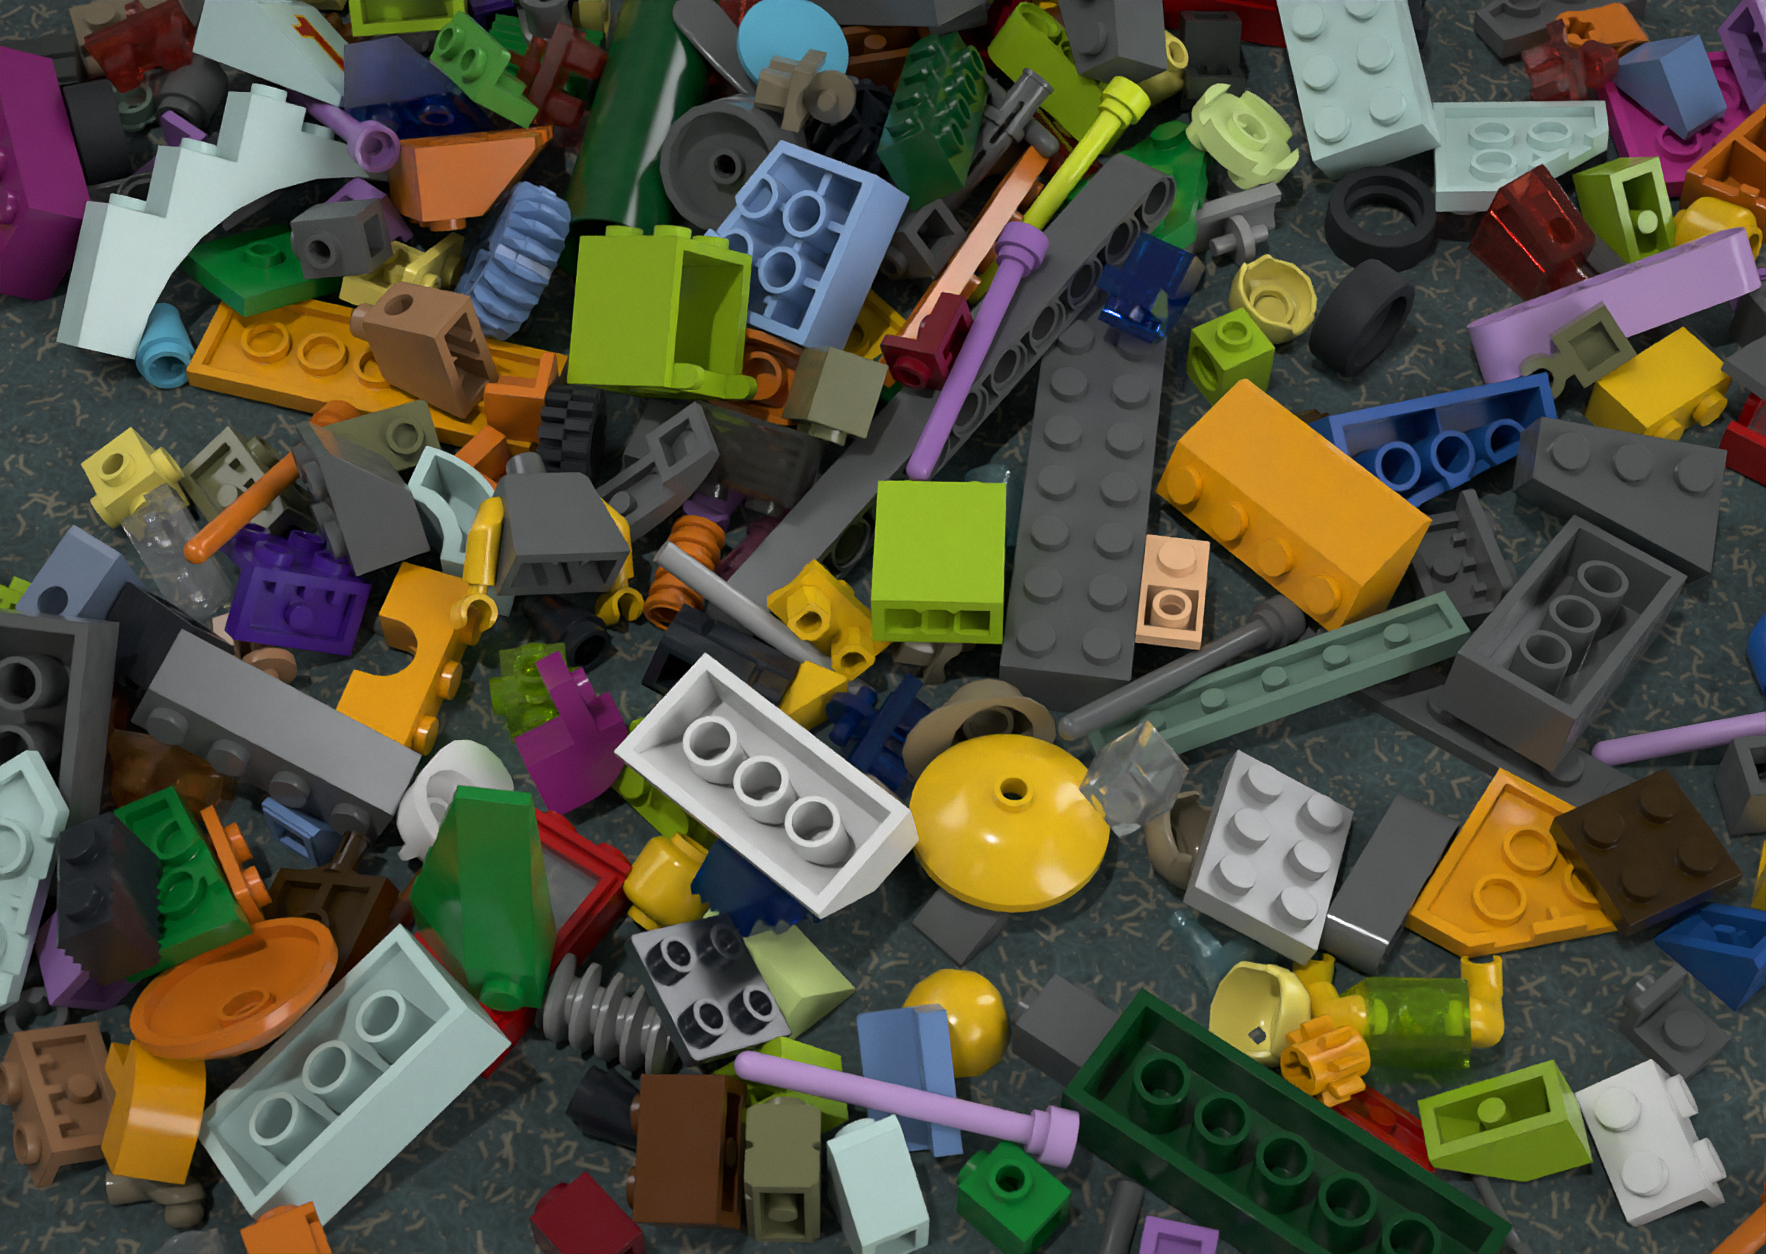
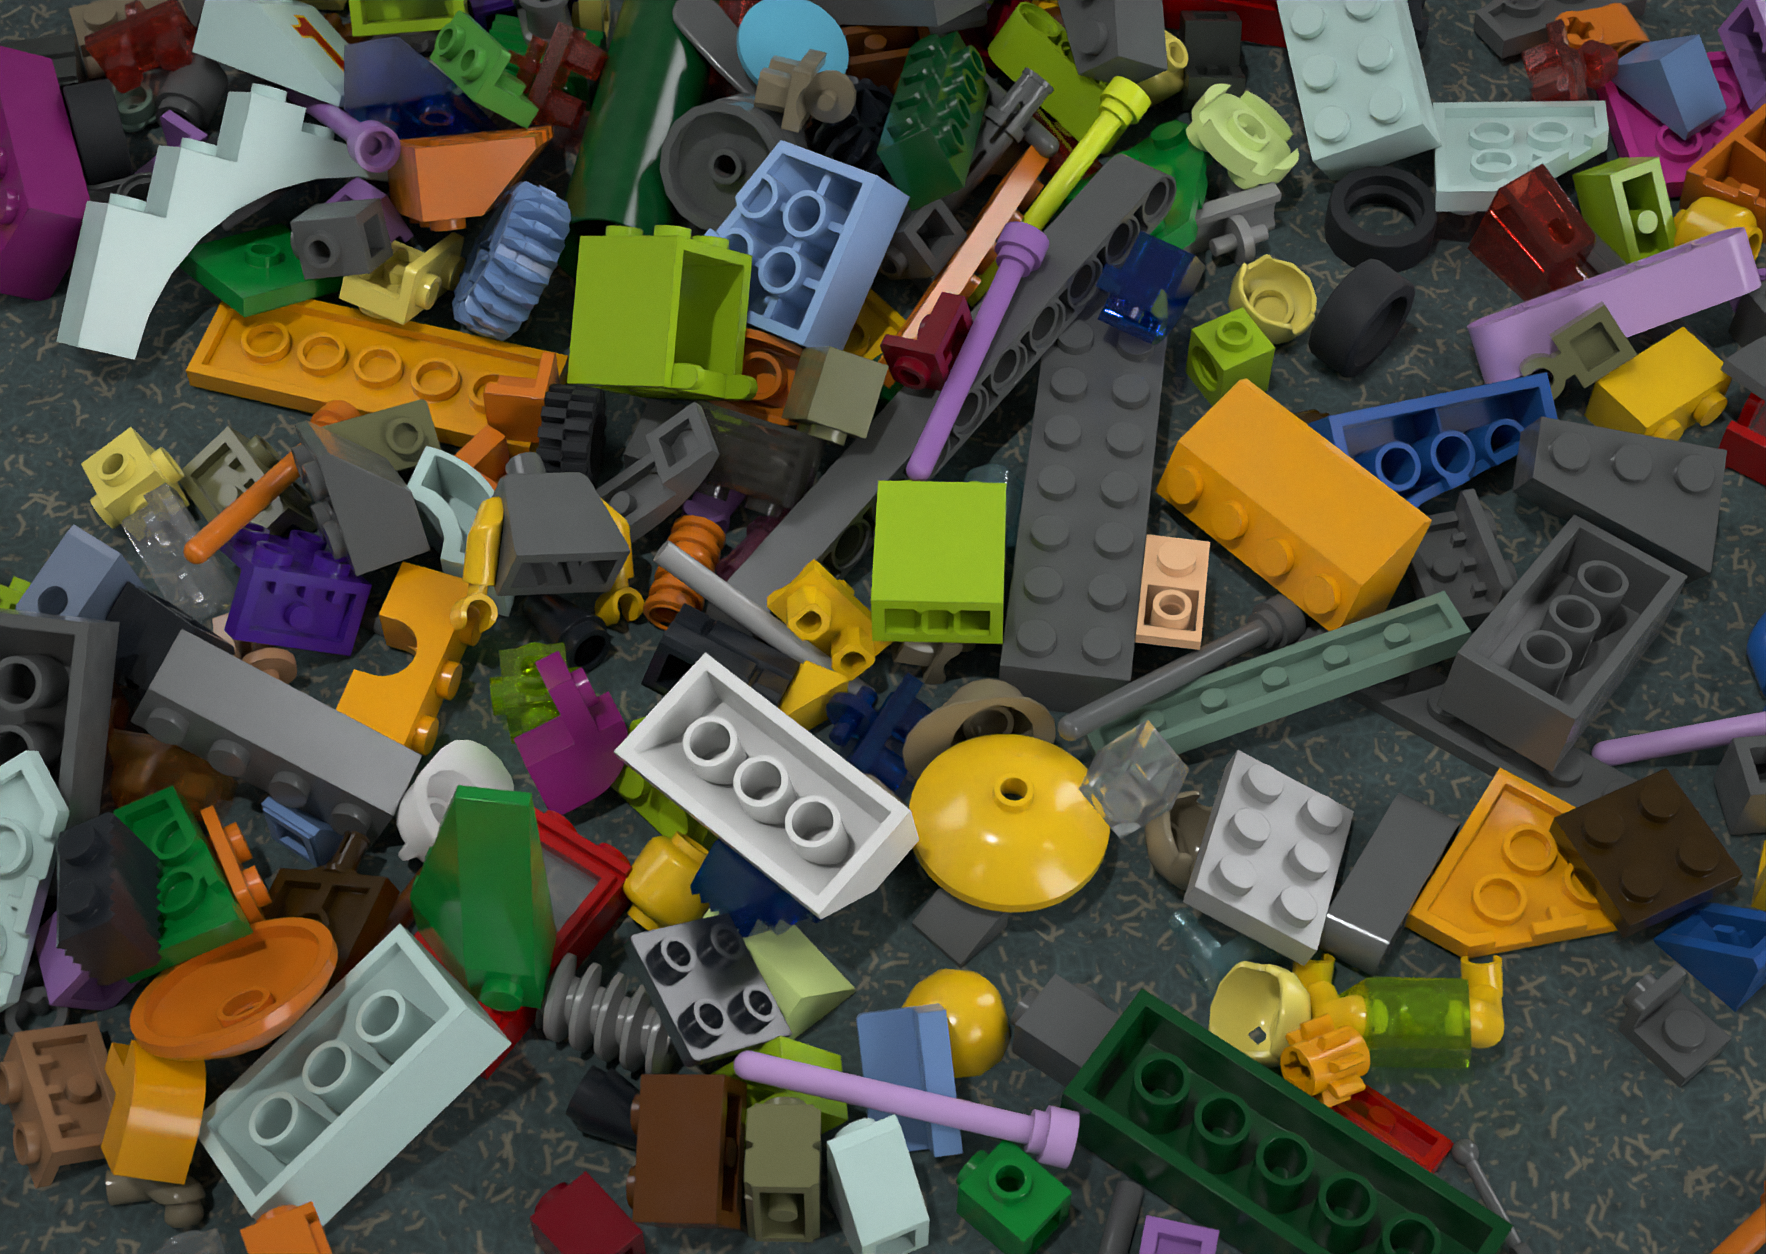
medium azure cone [136,303,195,389] -> none
medium nougat torso [350,281,499,419] -> none
lime slope [1417,1059,1593,1182] -> none
white bracket [1575,1059,1726,1226] -> none

